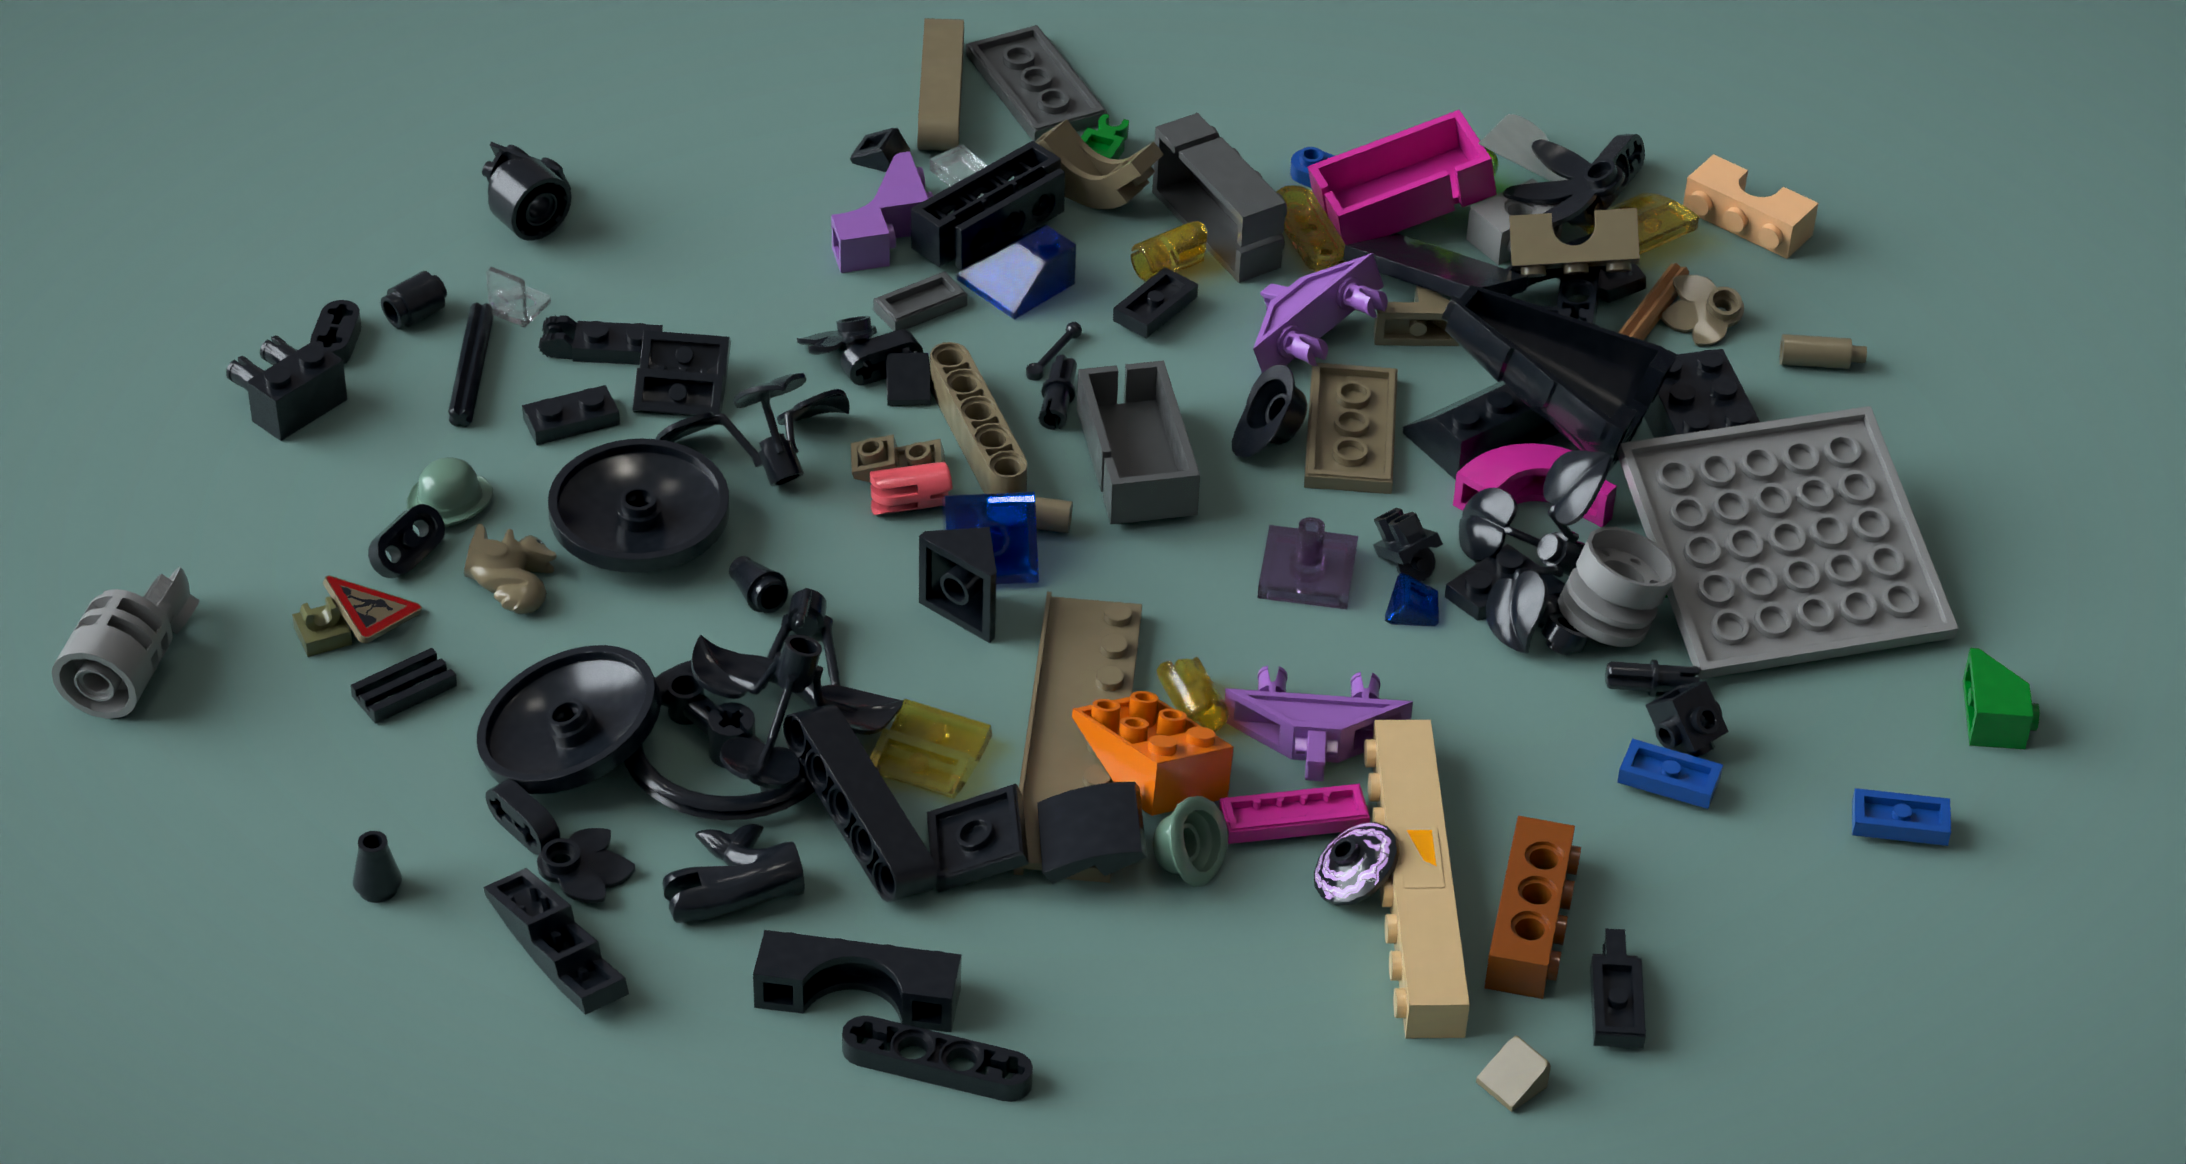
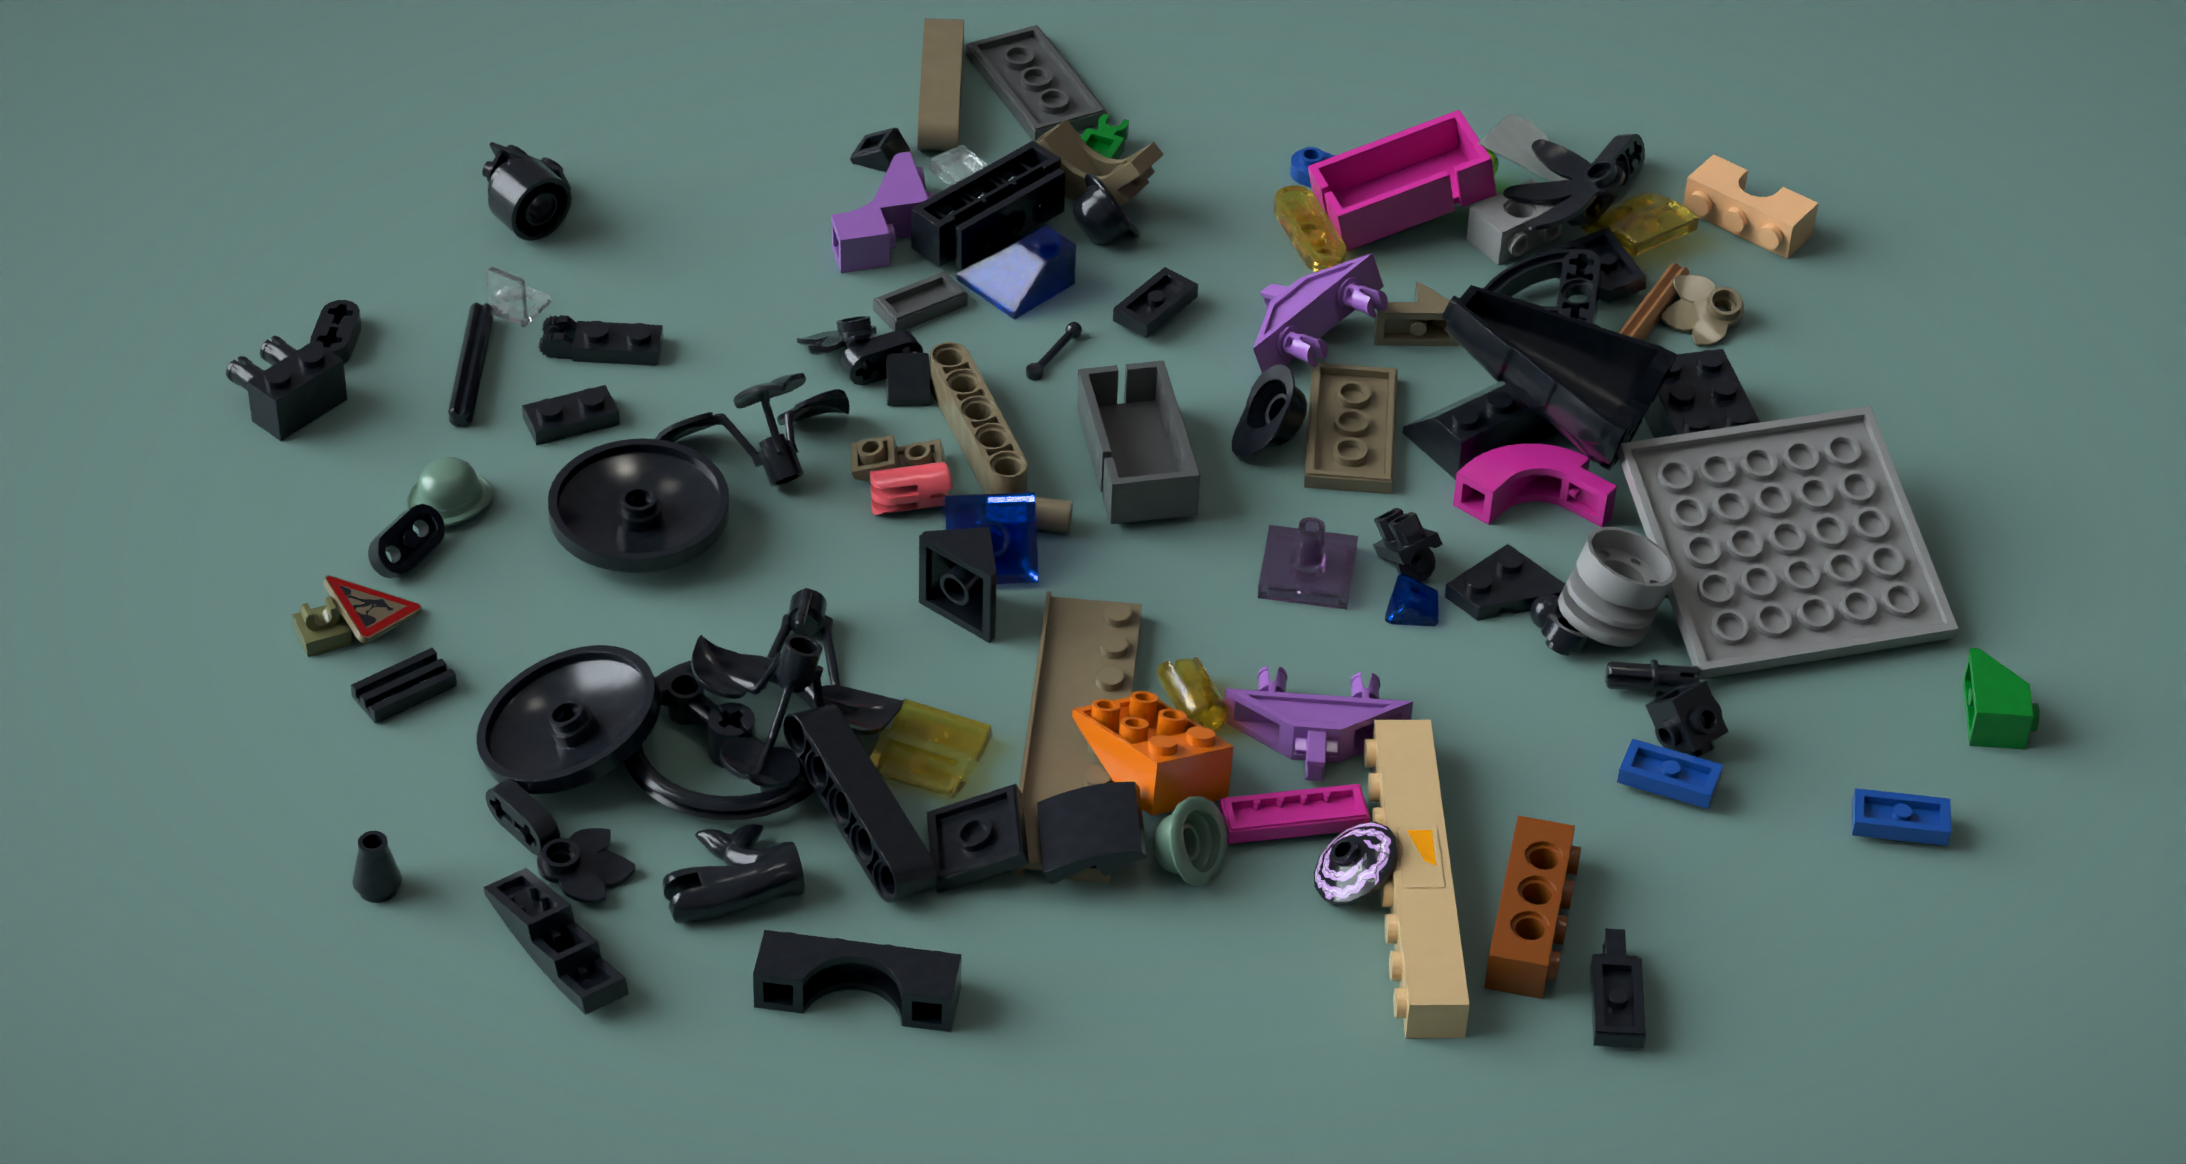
light grey cylinder [52,567,200,719] -> none
black brick [381,271,447,328] -> none
dark tan animal [464,524,557,614] -> none
black slope [632,330,731,416] -> none
black cone [729,556,788,613] -> none
black beam [842,1015,1033,1102] -> none
black axle [1038,354,1077,430] -> none
clear yellow arm [1131,221,1208,282] -> none
dark grey piece [1152,113,1287,283] -> none
black tile [1343,234,1528,298] -> none
black plant [1459,450,1614,654] -> none
slope [1476,1036,1551,1112] -> none
dark tan arch [1509,208,1640,278] -> none
dark tan cylinder [1779,334,1867,369] -> none
none -> black hat [1073,173,1140,244]

